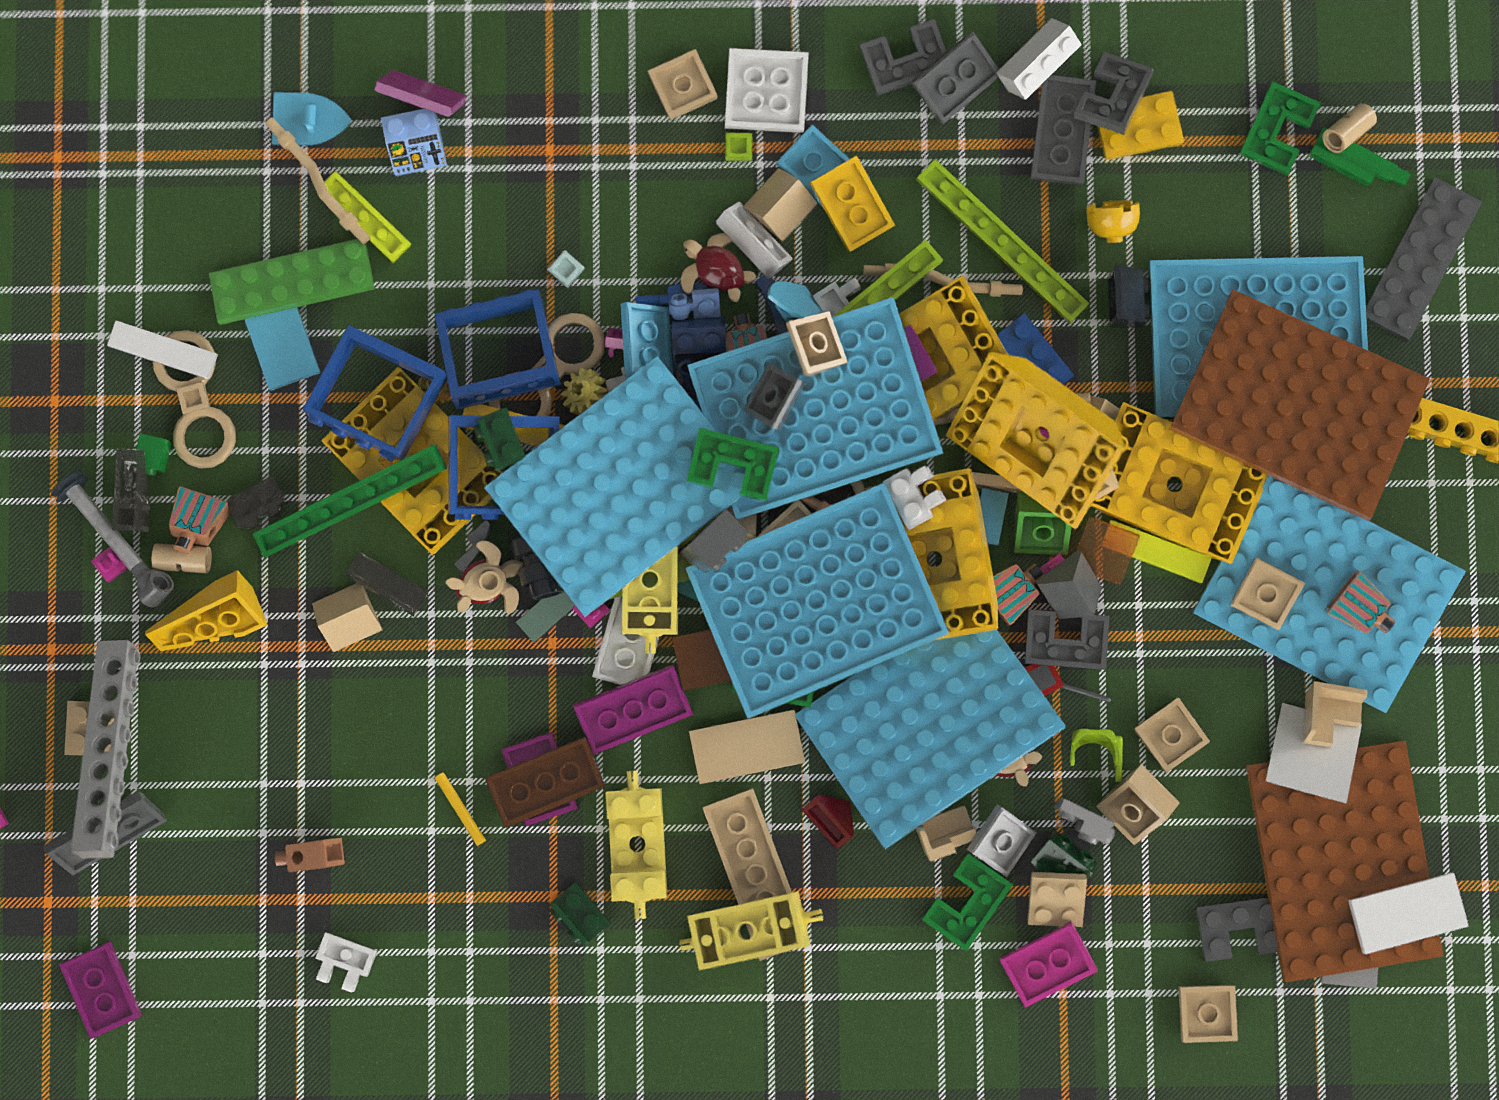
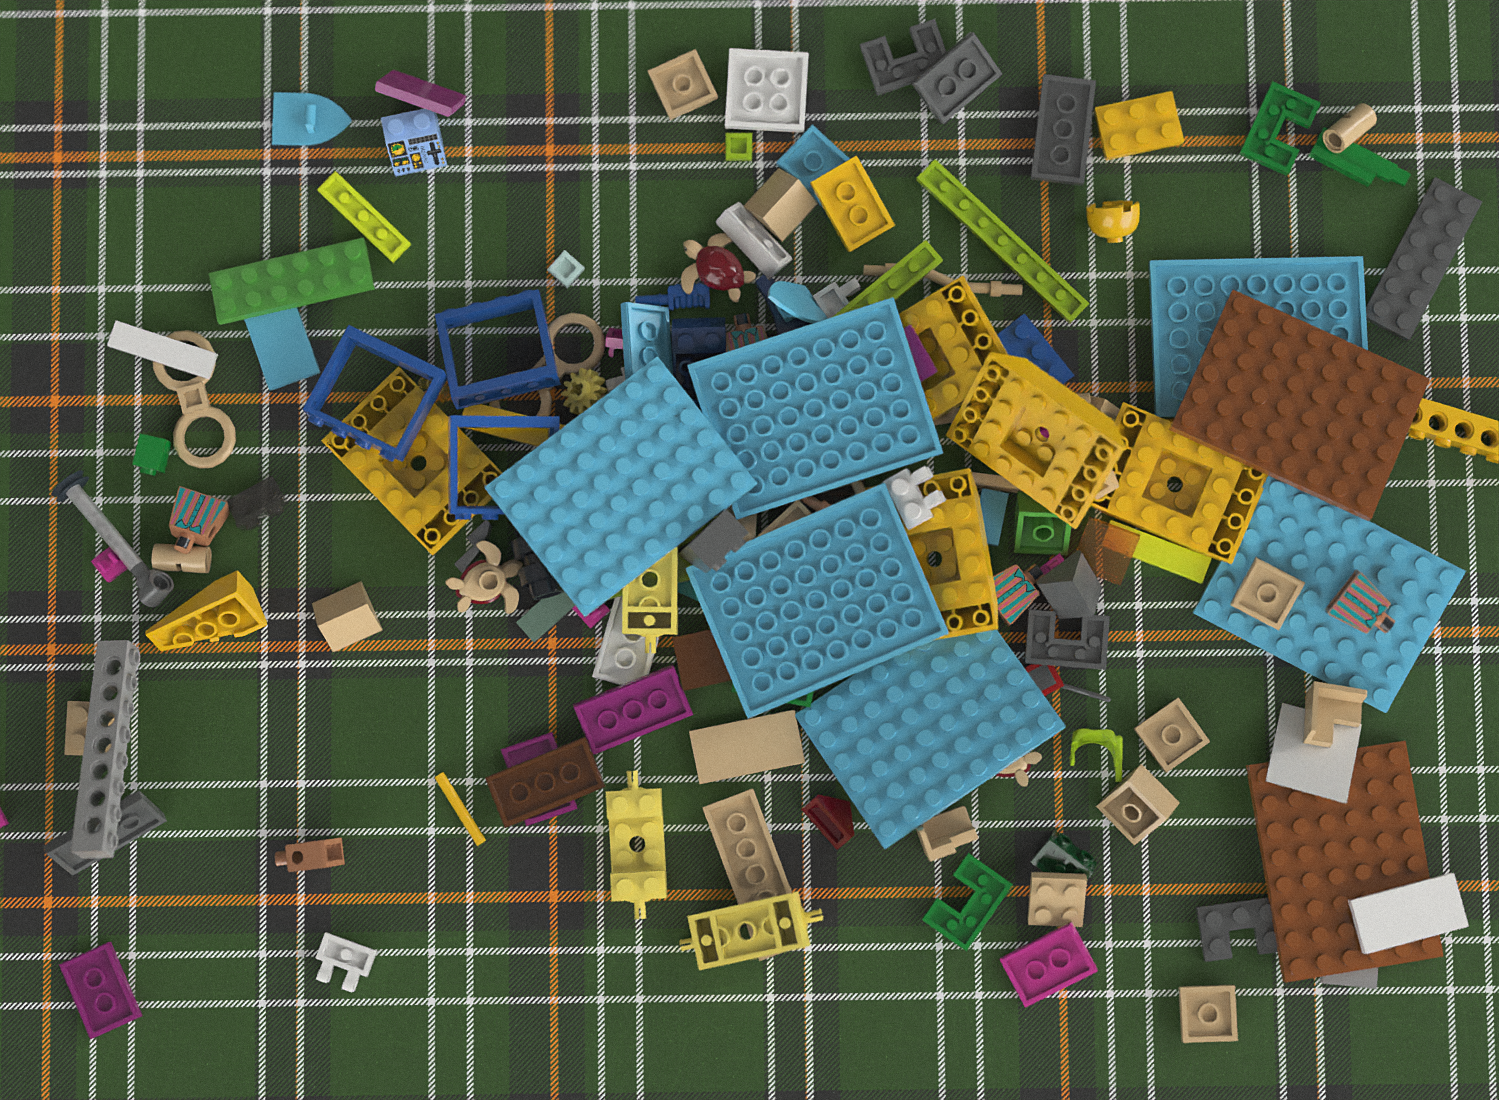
clear smoke slope [112,449,150,532] -> none
green plate [253,444,447,558] -> none
tan bar [265,117,371,244] -> none
clear smoke tile [345,552,429,617] -> none
dark green bracket [473,407,526,471] -> none
dark green bracket [550,882,611,946] -> none
medium blue plate [669,288,720,320] -> none
green plate [686,428,779,502] -> none
dark grey slope [743,363,806,431] -> none
tan slope [786,311,847,377] -> none
light grey tile [967,804,1037,877] -> none
white brick [996,19,1081,99] -> none
light grey plate [1054,798,1115,845] -> none
dark grey plate [1074,52,1154,135] -> none
black slope [1107,265,1149,328] -> none

